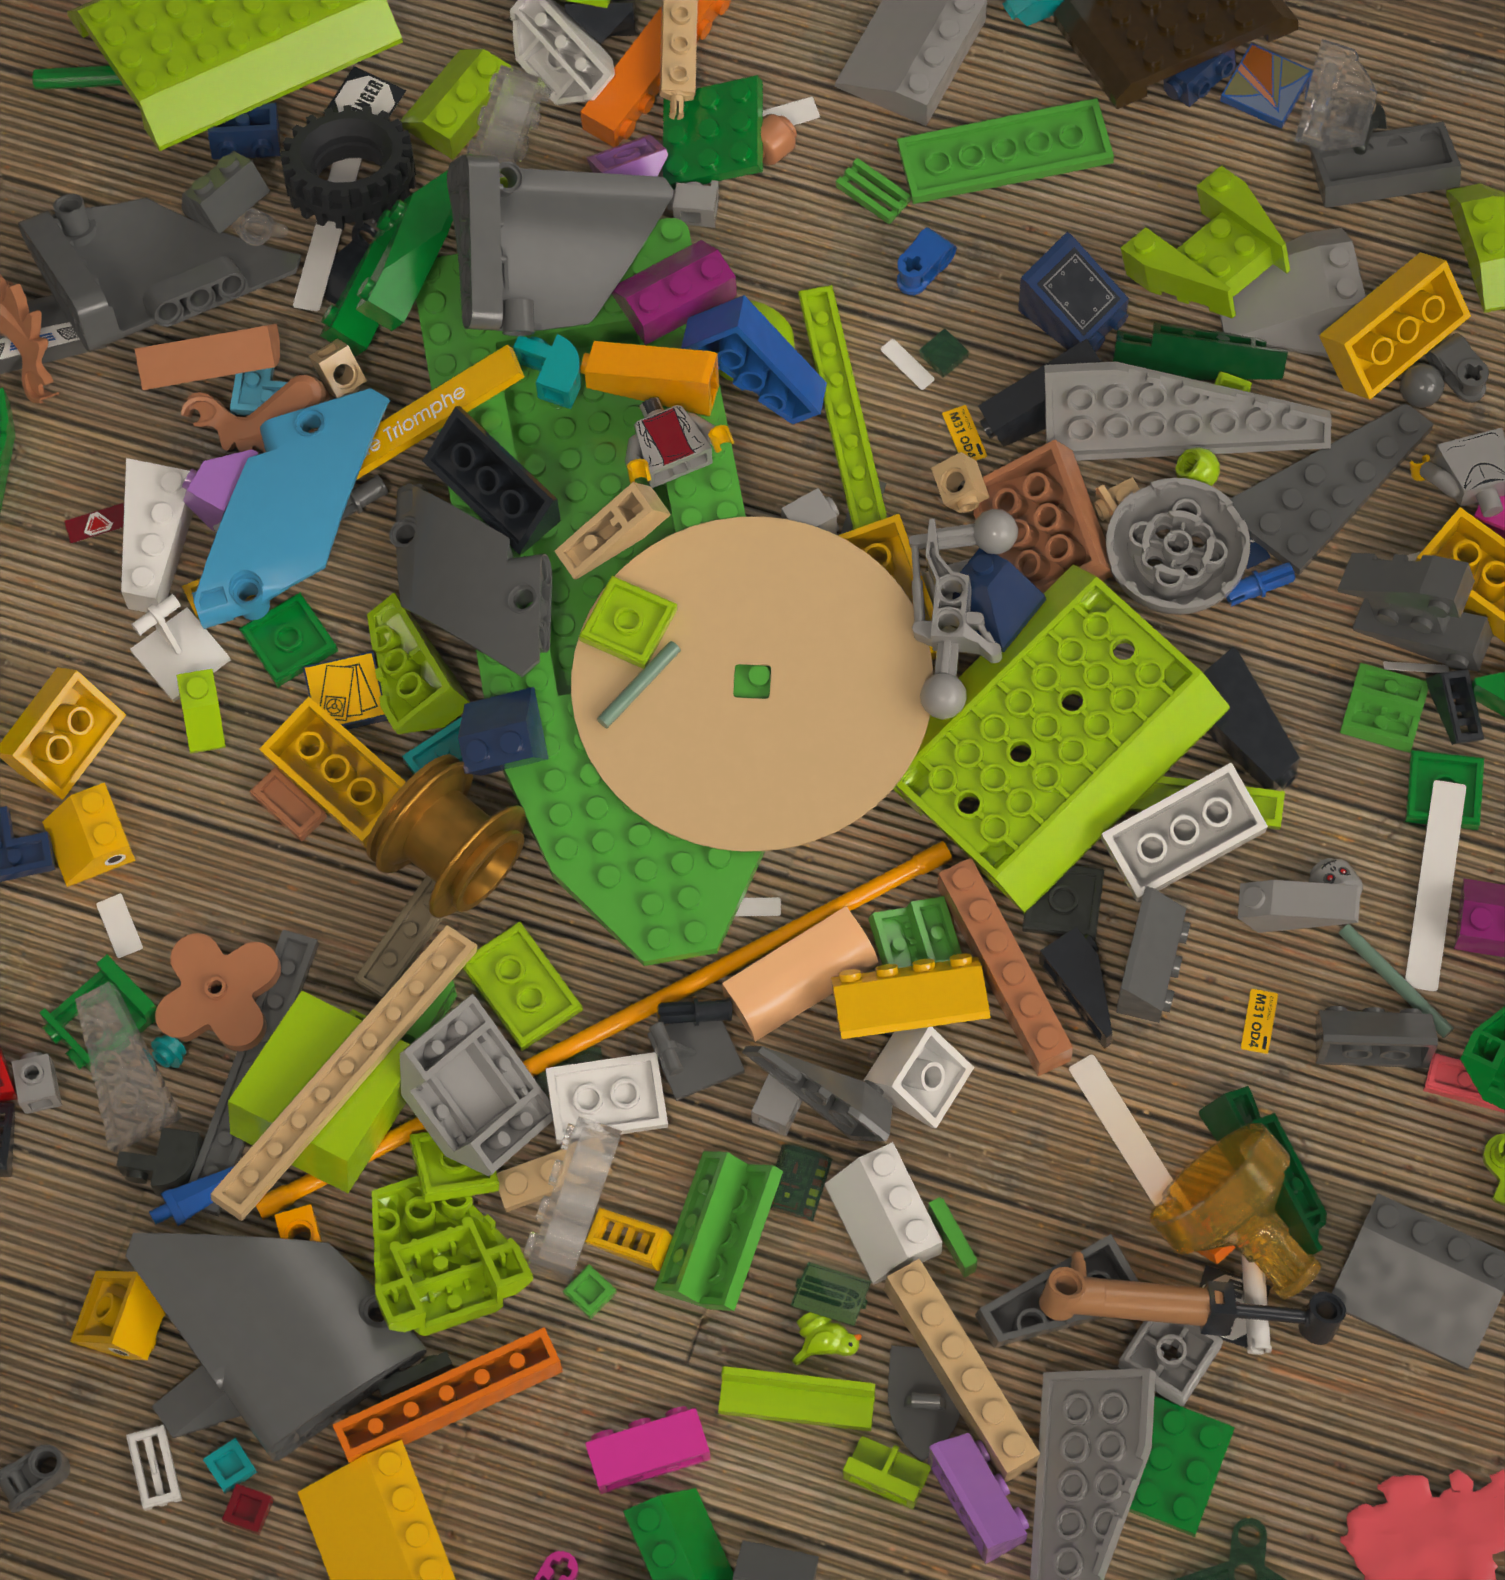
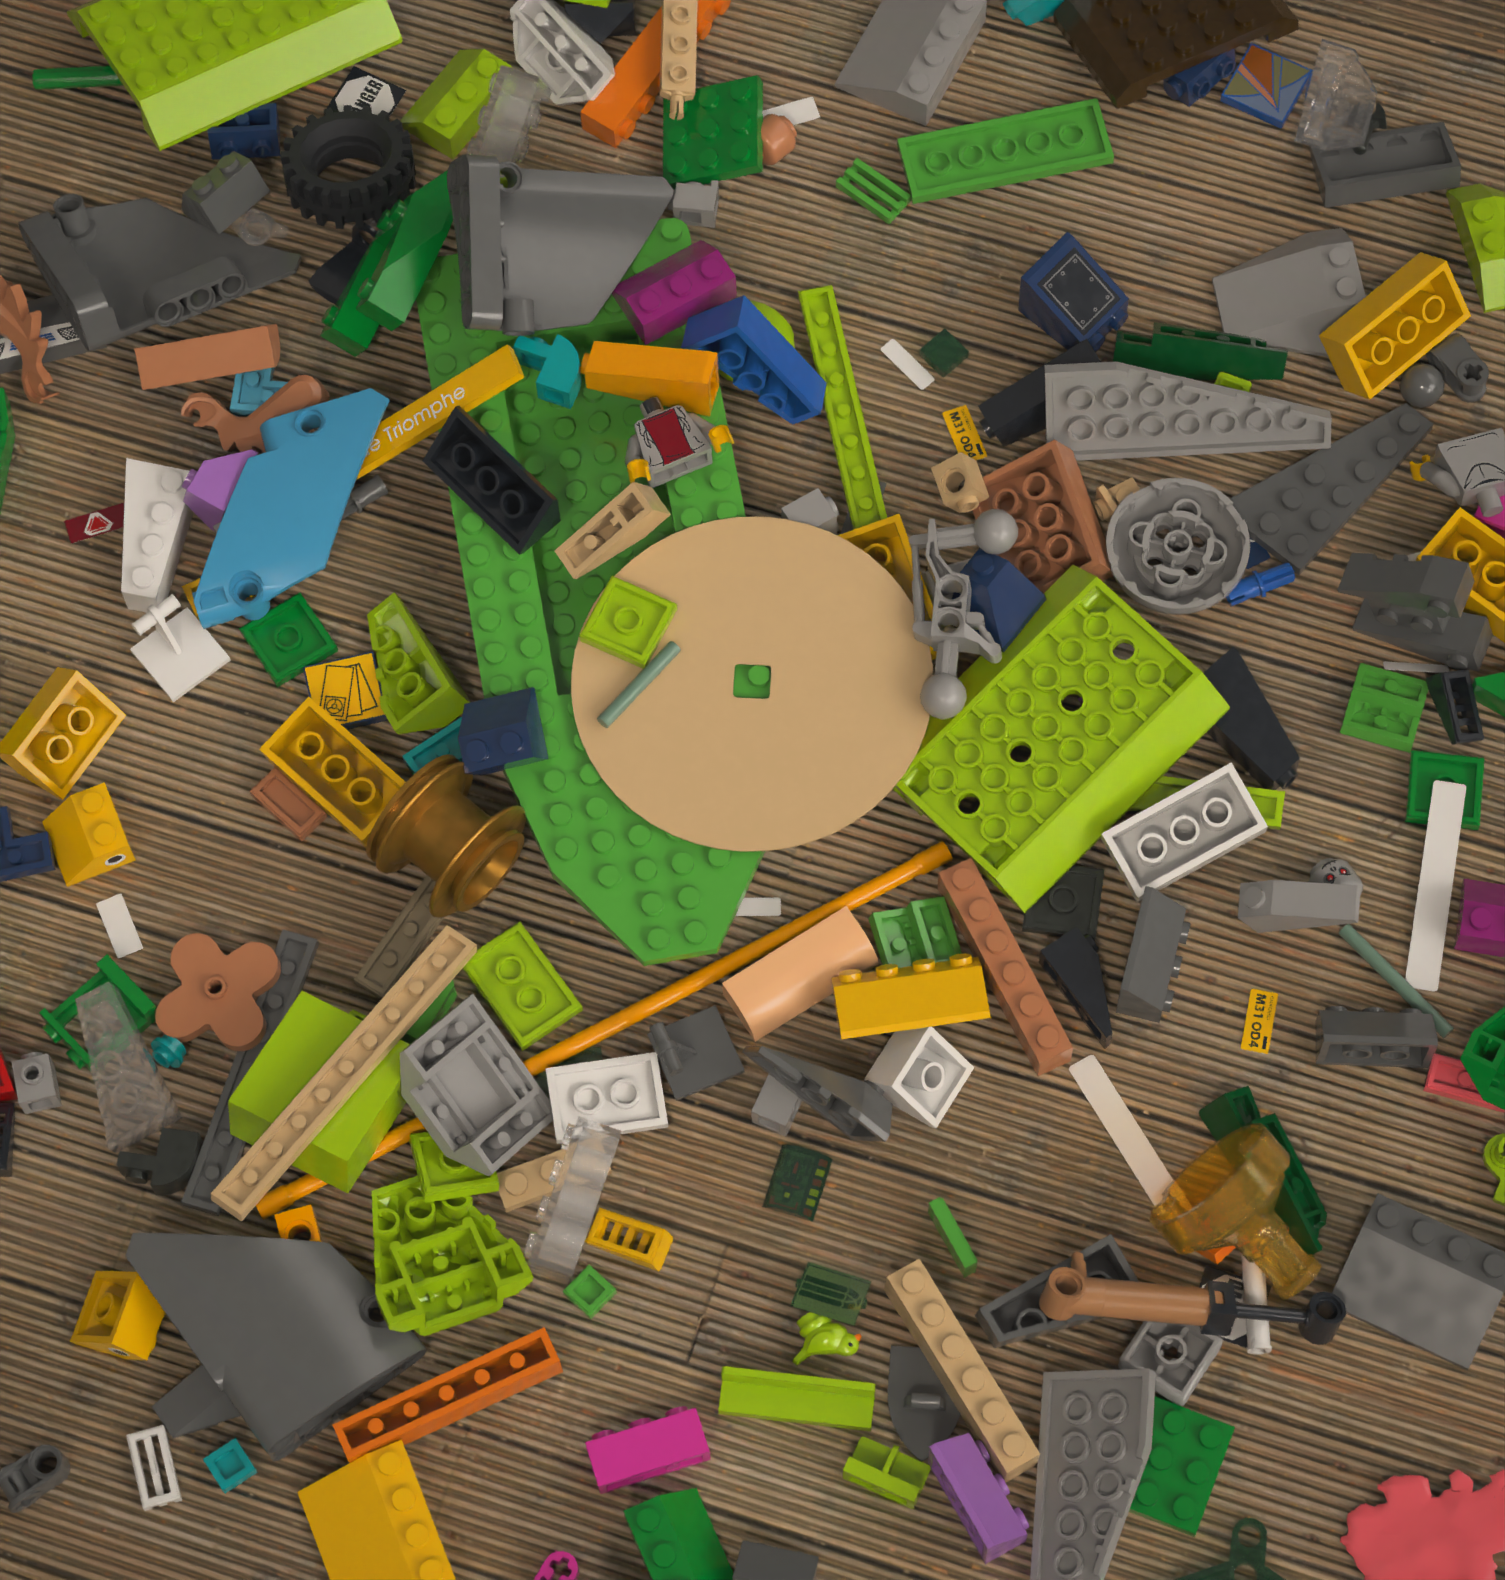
blue bar [149,1166,234,1226] -> none
lime slope [176,669,226,754] -> none
dark red plate [222,1483,274,1536] -> none
white sticker [293,158,362,311] -> none
tan brick [308,339,367,398] -> none
pearl dark grey plate [376,1351,454,1401] -> none
dark grey panel [389,483,552,677] -> none
medium lavender slope [587,134,668,176] -> none
bright green slope [654,1151,783,1311] -> none
black axle [657,997,732,1026] -> none
white slope [825,1142,942,1285] -> none
blue piece [897,227,957,295] -> none
lime wedge [1121,165,1290,318] -> none
lime piece [1175,447,1220,486] -> none

